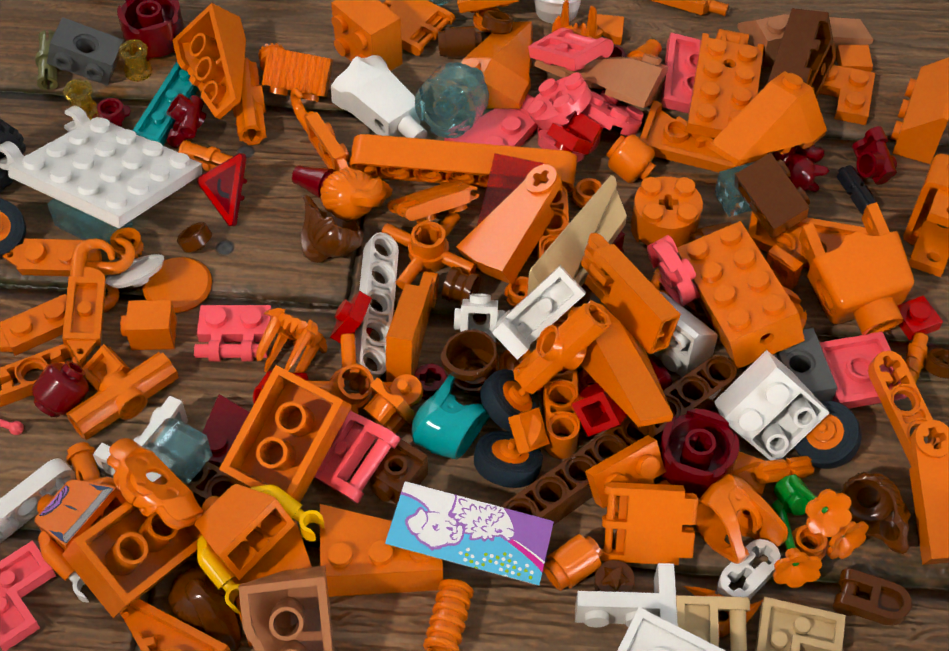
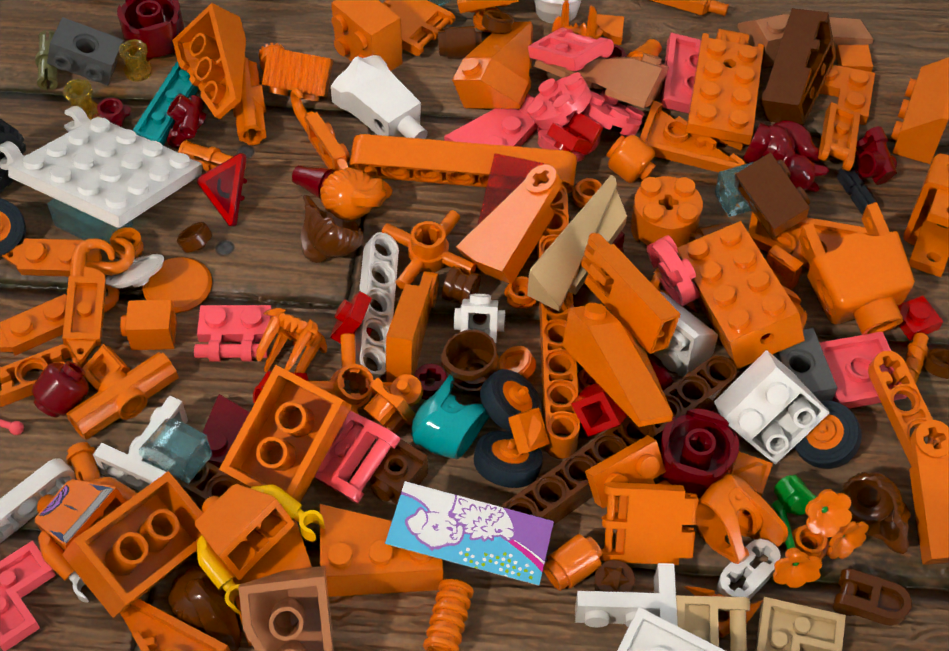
orange piece [107,438,203,529] -> none
orange plate [387,181,479,223] -> none
clear light blue brick [415,62,489,138] -> none
white bracket [492,265,586,360] -> none
orange piece [513,300,611,394] -> none
orange wedge [709,71,827,166] -> none
orange piece [753,456,815,484] -> none
none -> orange hinge [818,102,860,171]

